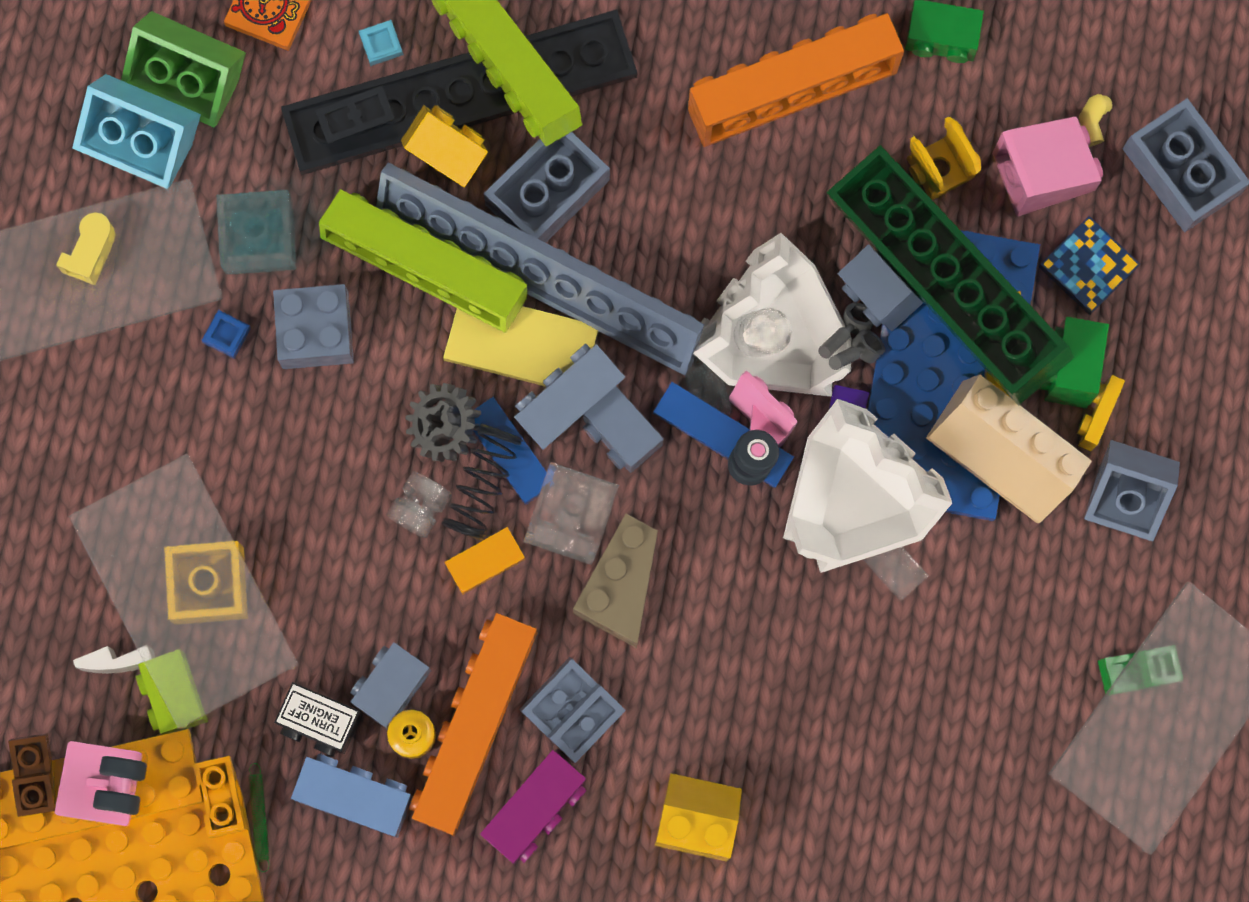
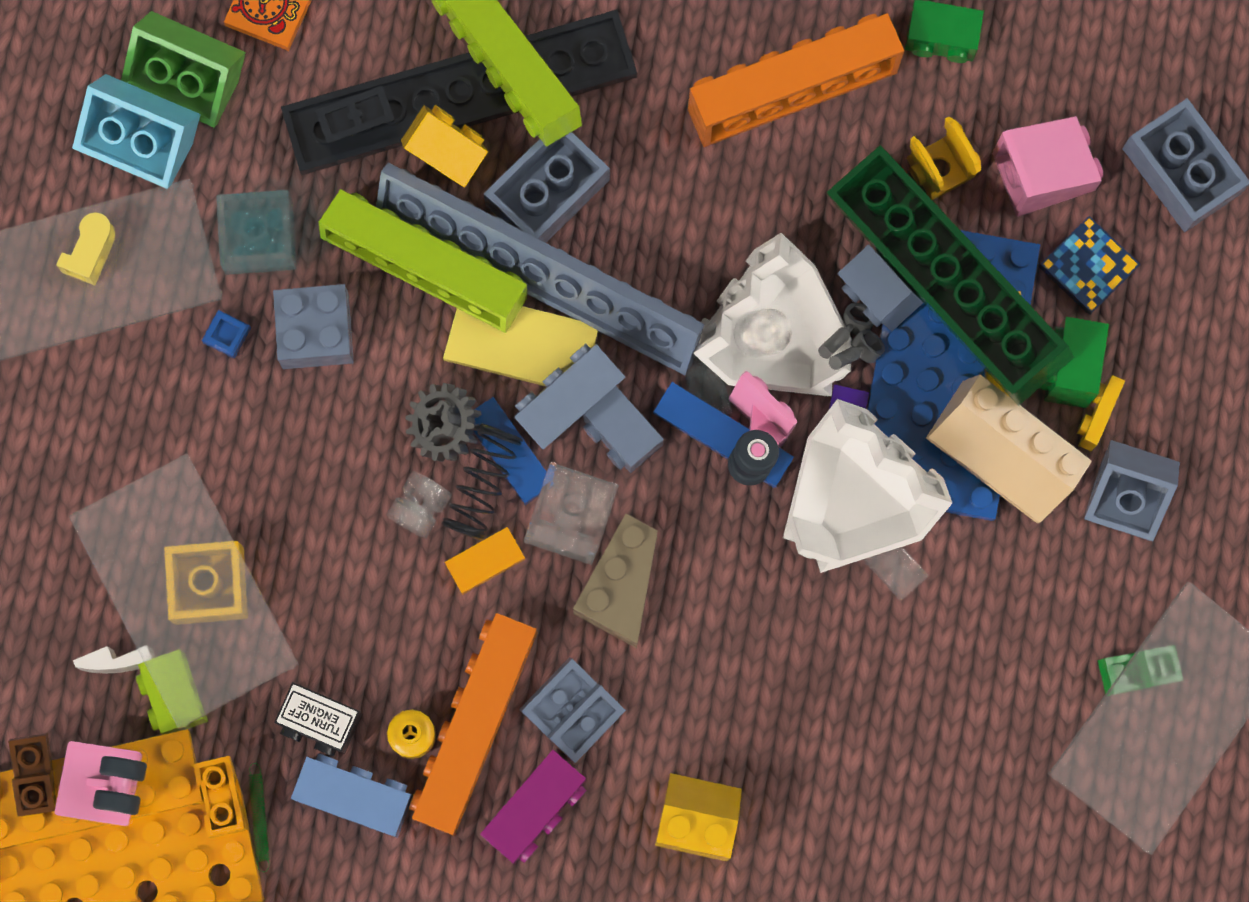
sand blue brick [350,642,431,730] -> none
medium azure tile [359,20,403,66] -> none
light yellow arm [1079,94,1112,147] -> none

